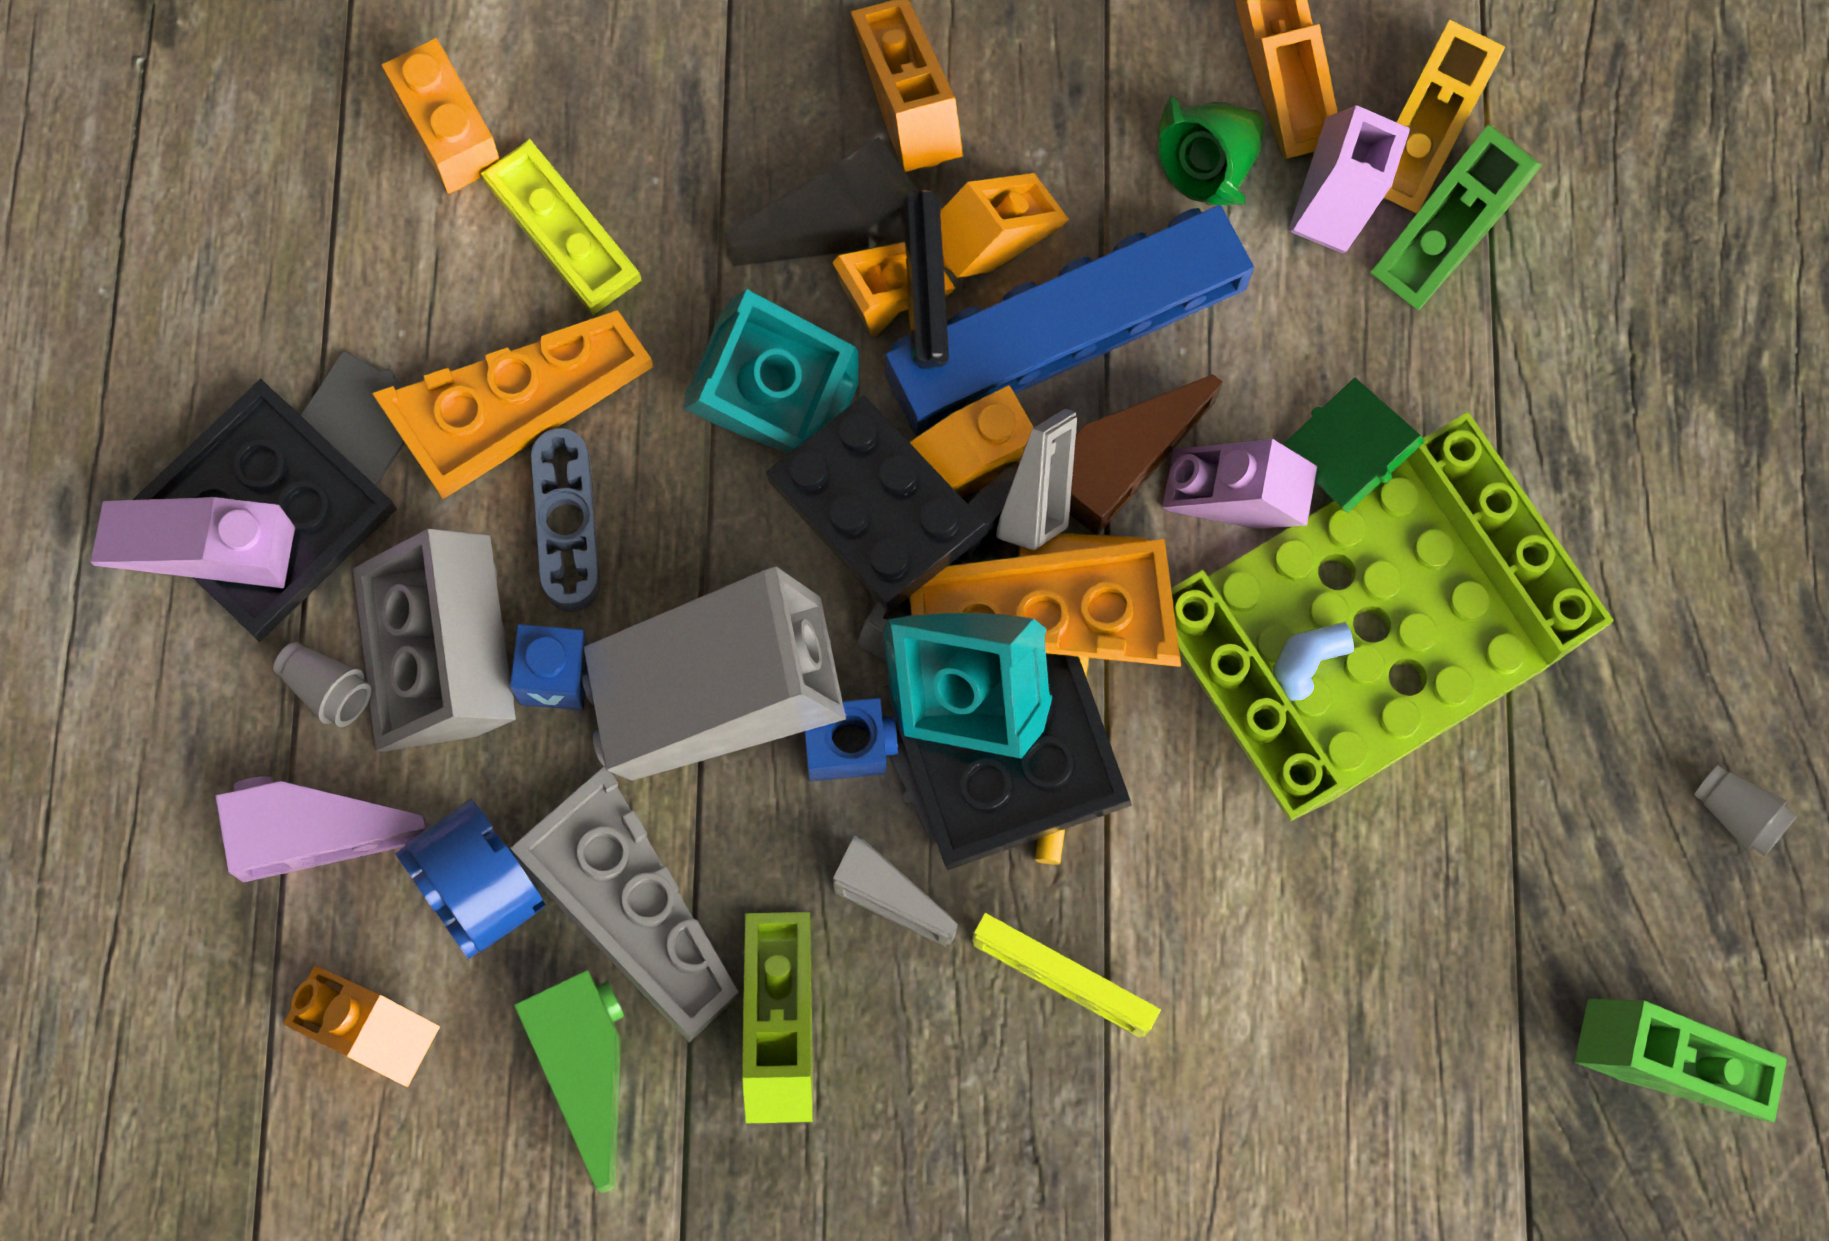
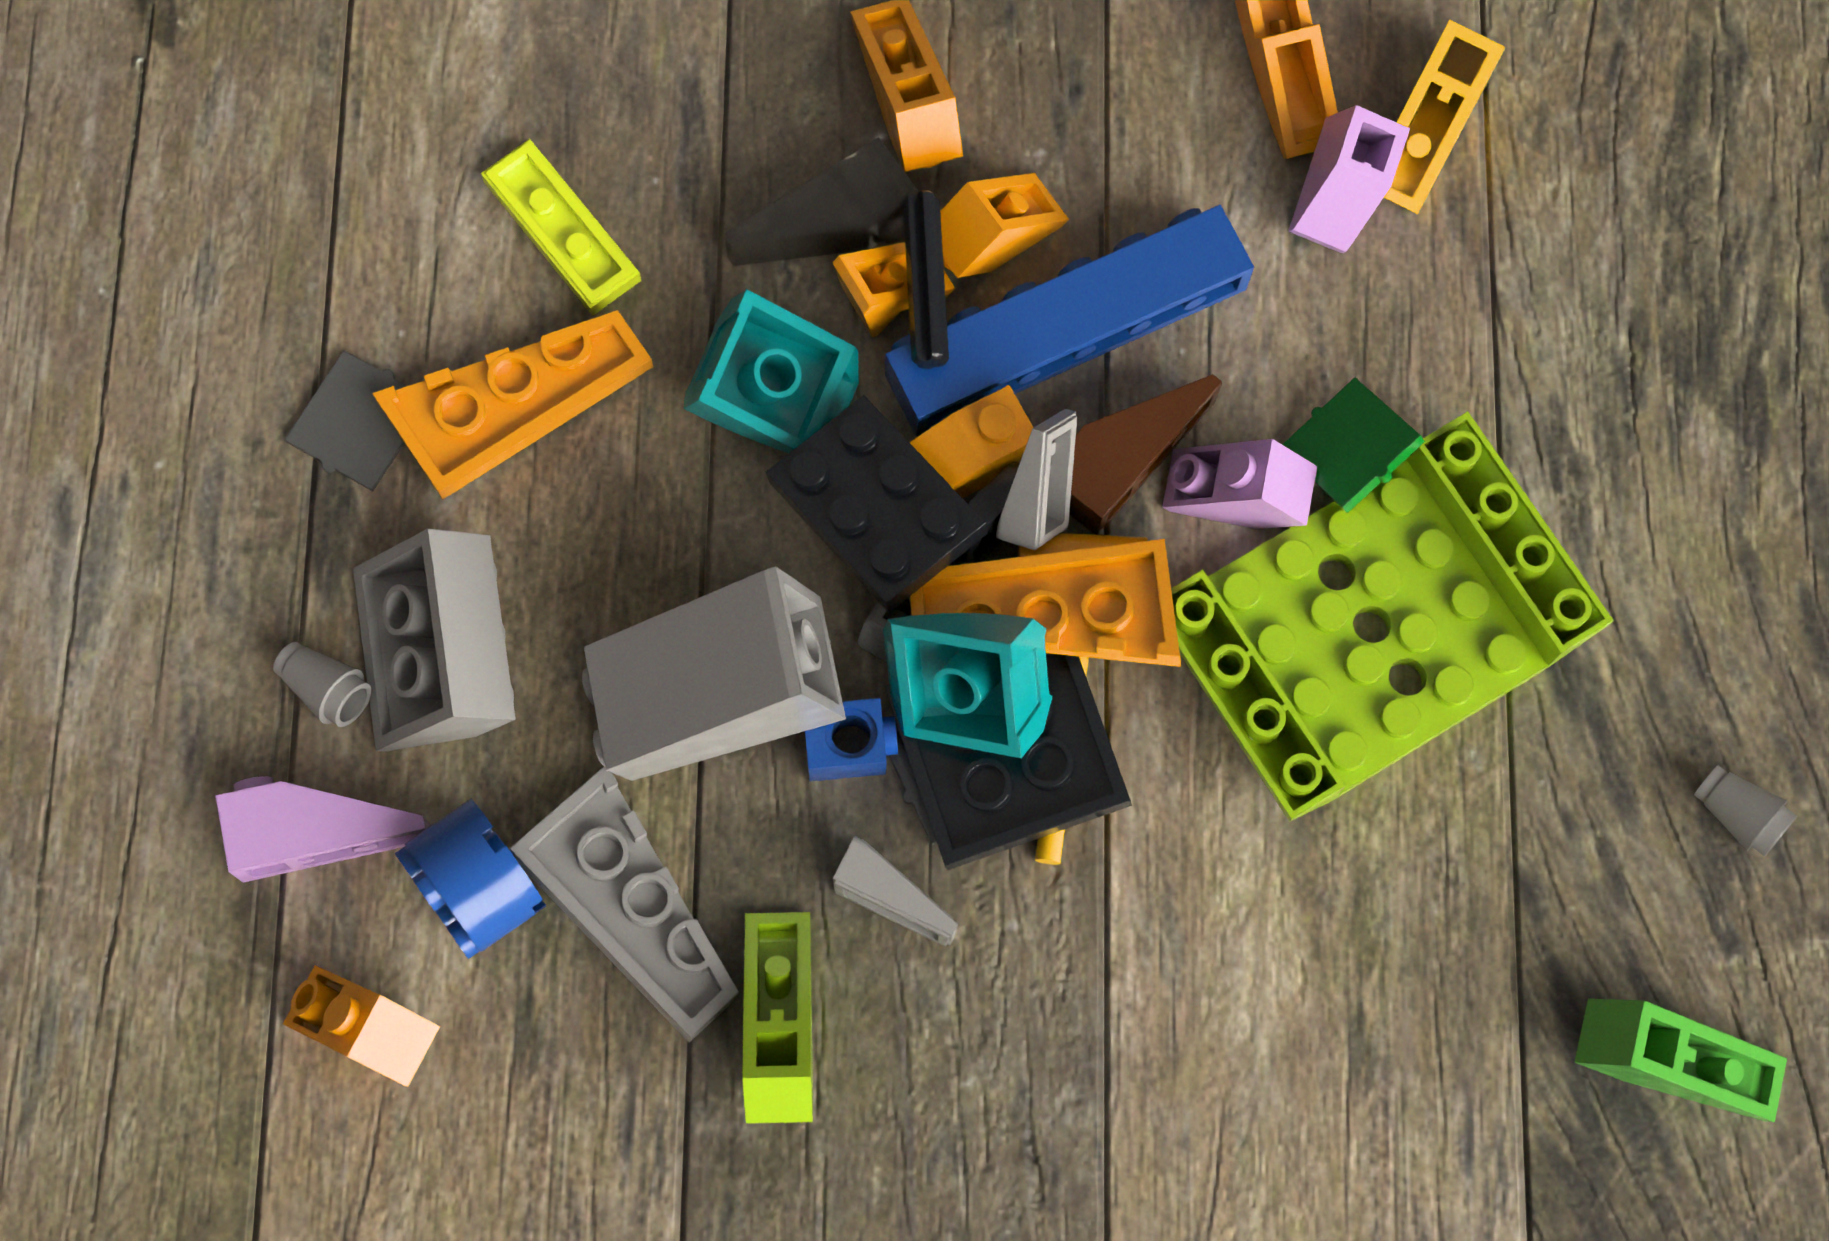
lavender slope [91,497,295,588] -> none
black plate [133,379,397,643] -> none
light orange brick [381,38,500,195] -> none
blue brick [510,624,589,710] -> none
bright green slope [514,970,625,1193] -> none
sand blue beam [531,428,600,612] -> none
neon yellow tile [972,913,1161,1038] -> none
green hat [1157,95,1264,205] -> none
light blue arm [1273,622,1354,701] -> none
bright green slope [1370,124,1543,310] -> none

